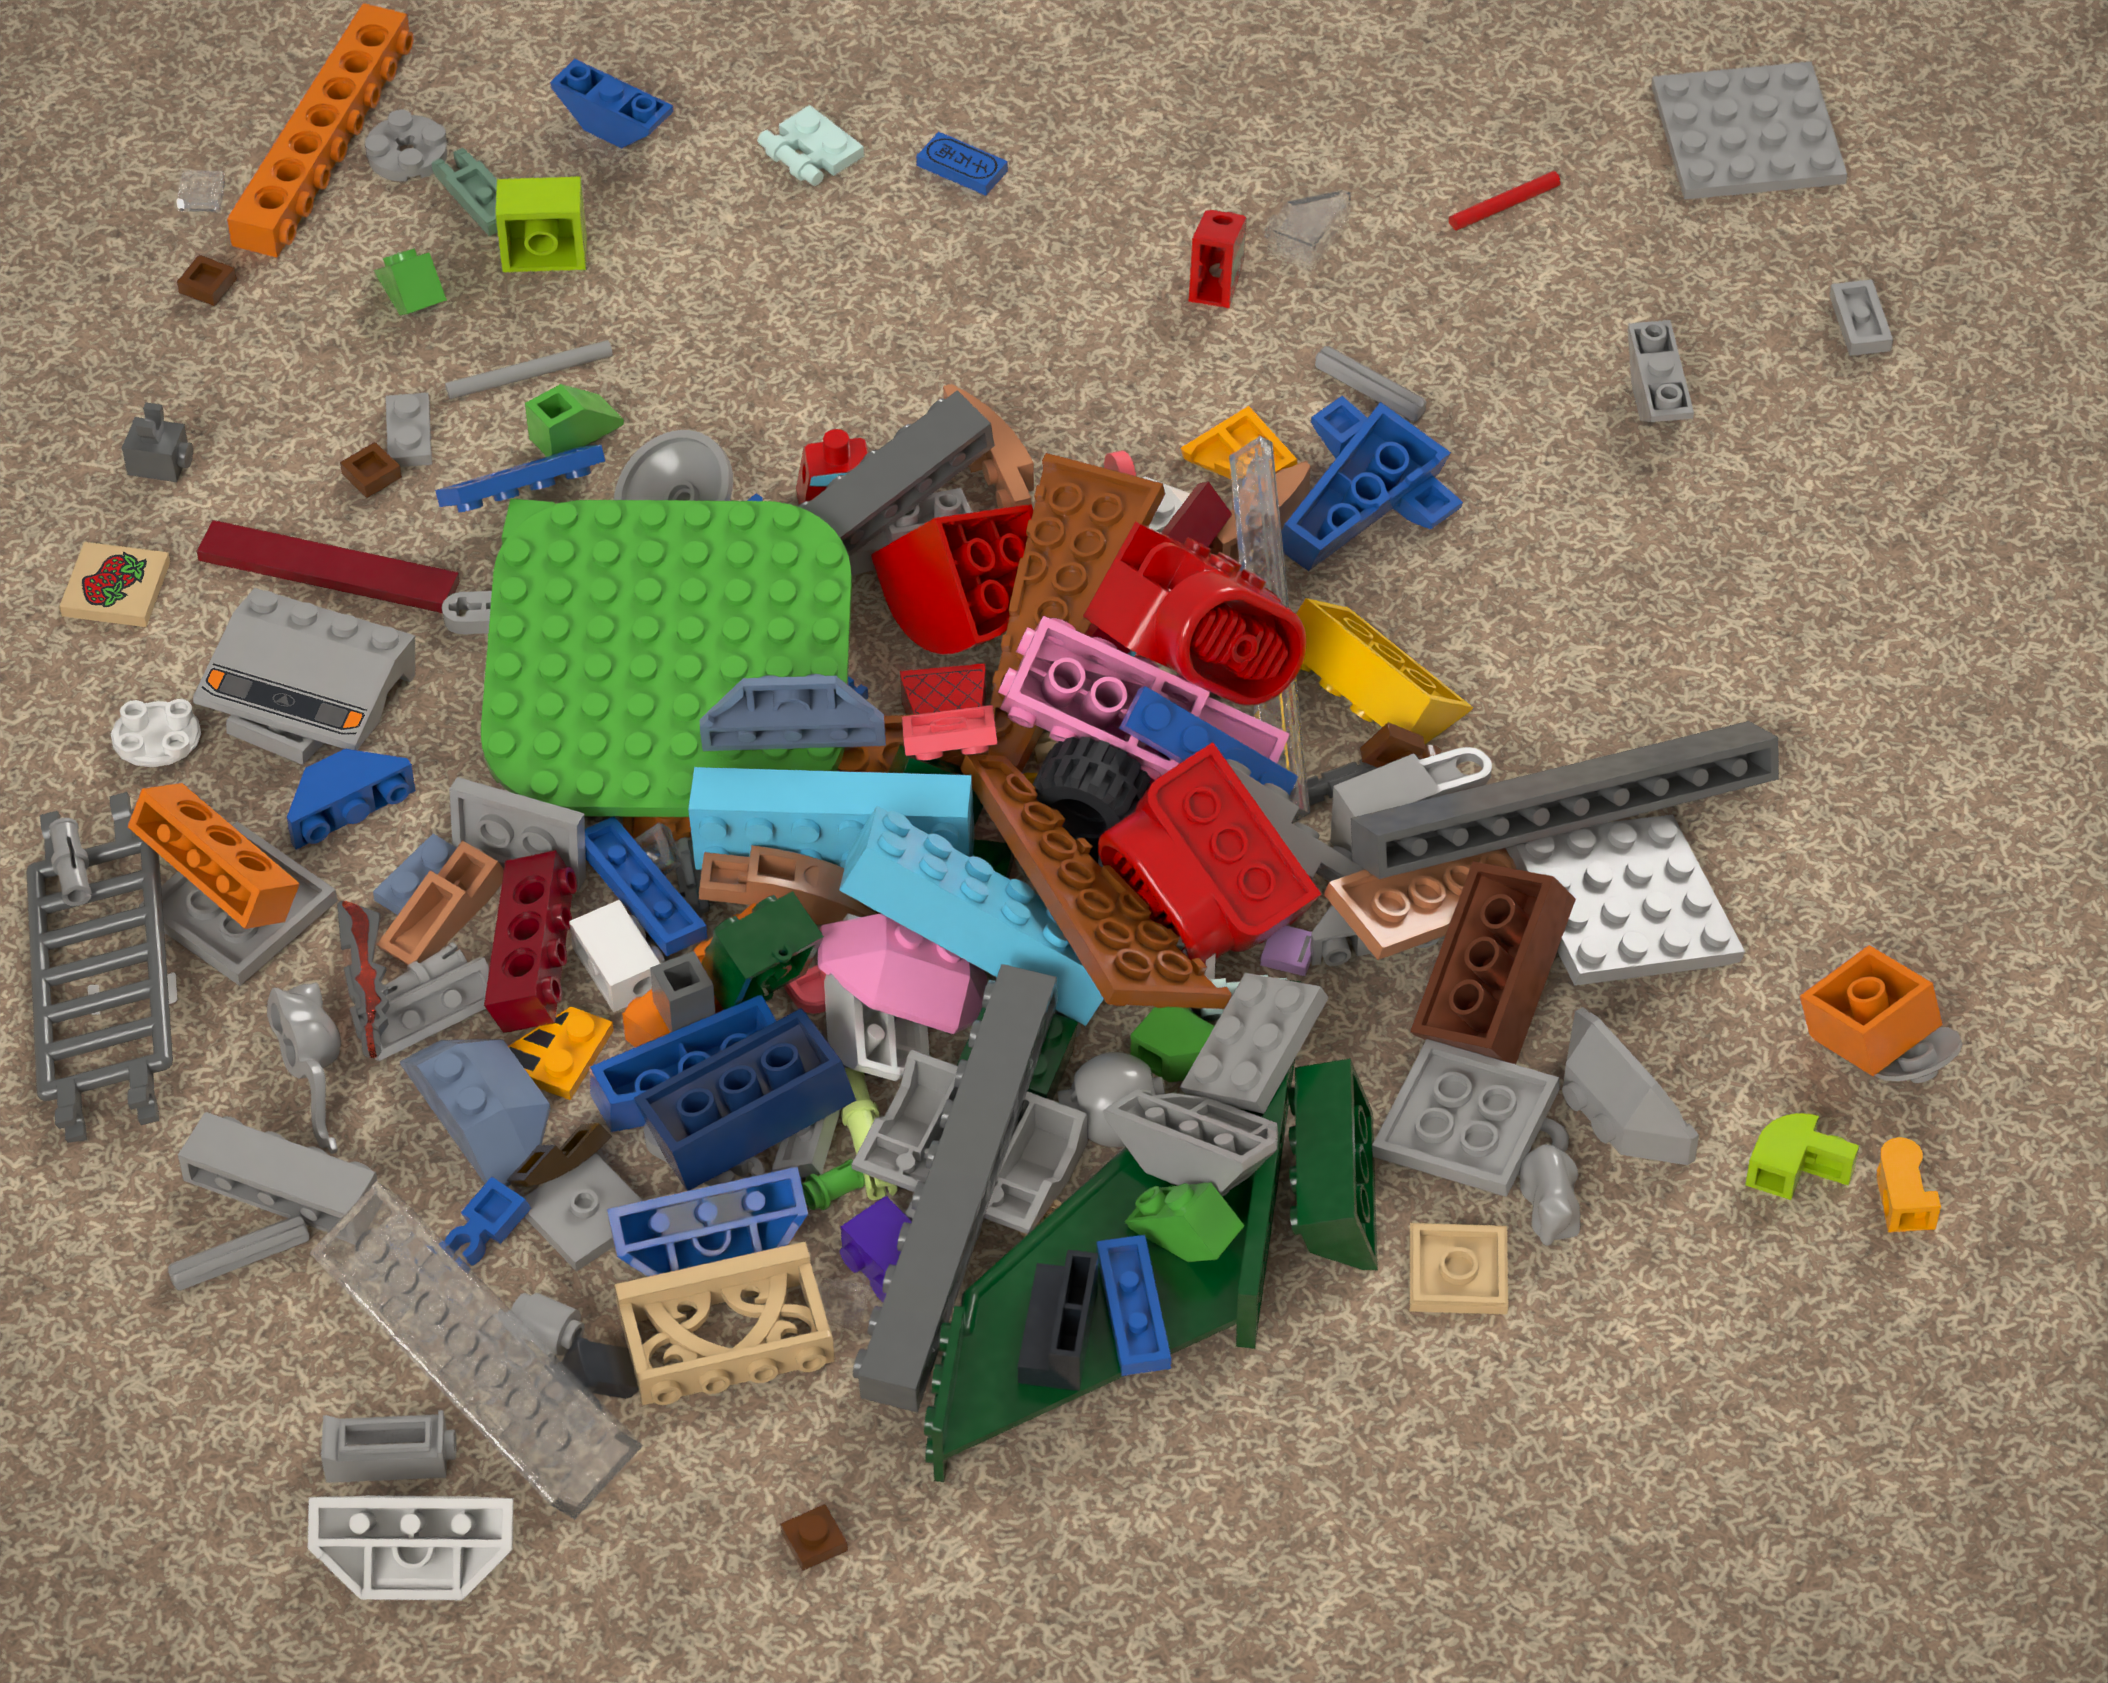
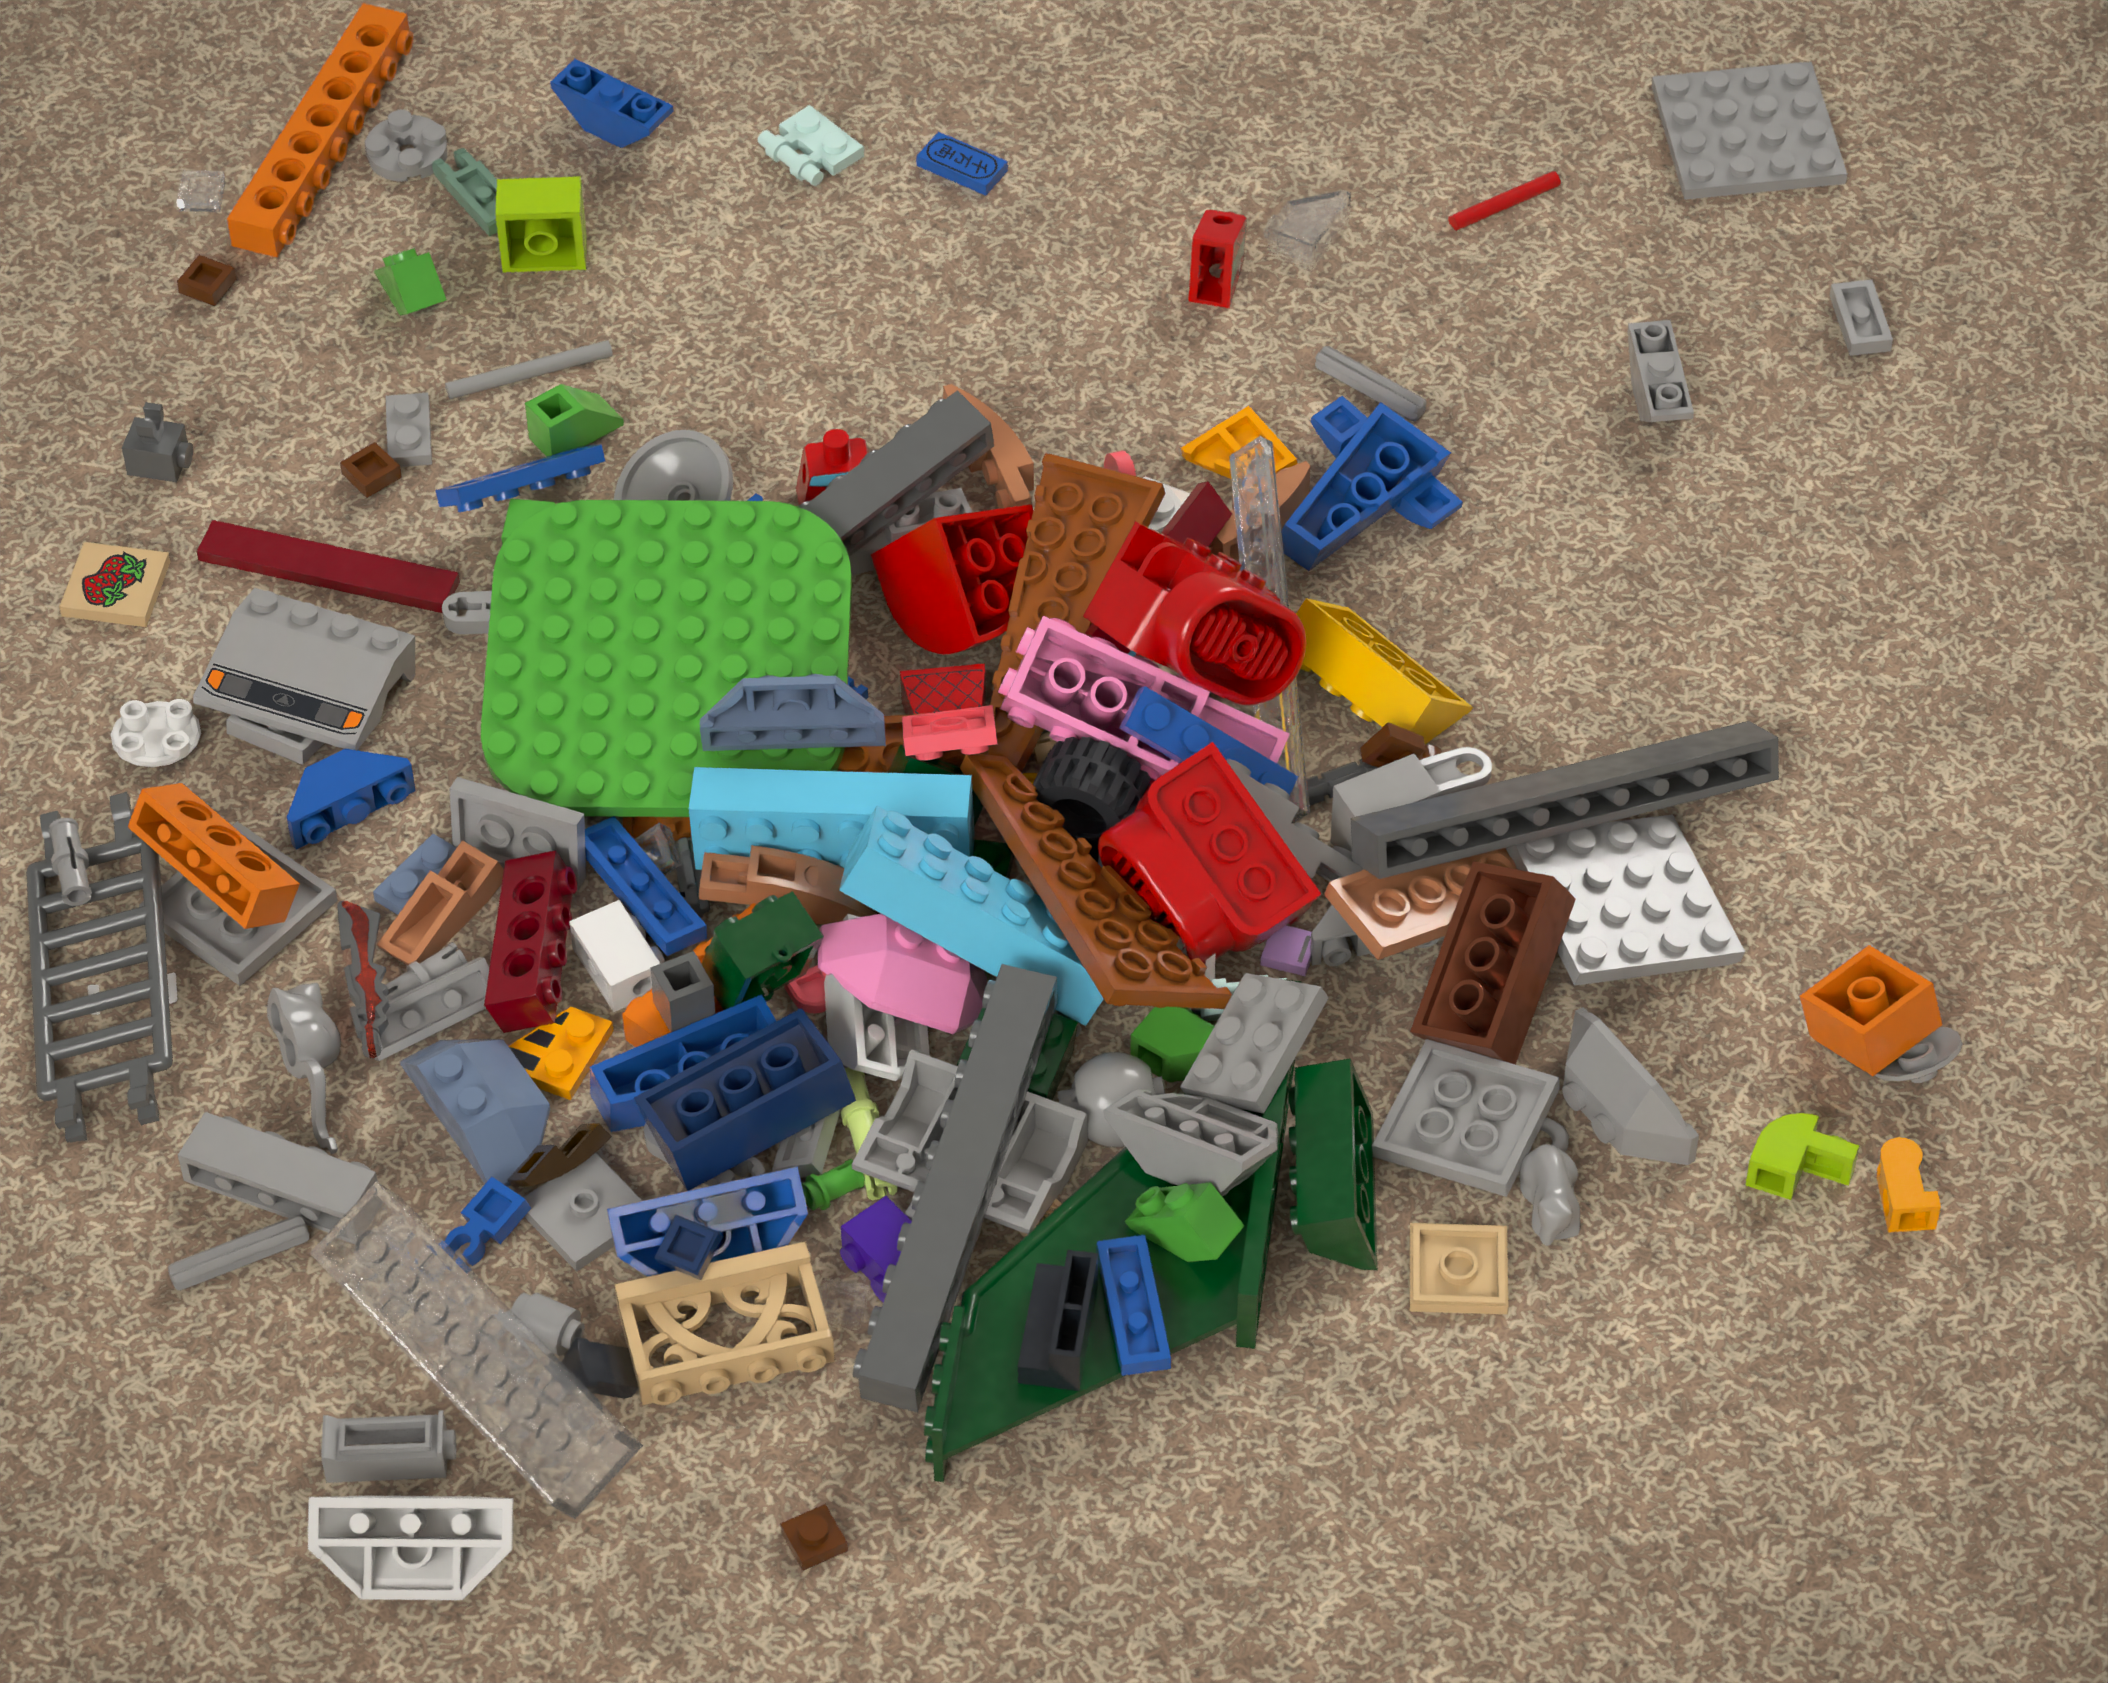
none -> dark blue tile [655,1215,722,1280]

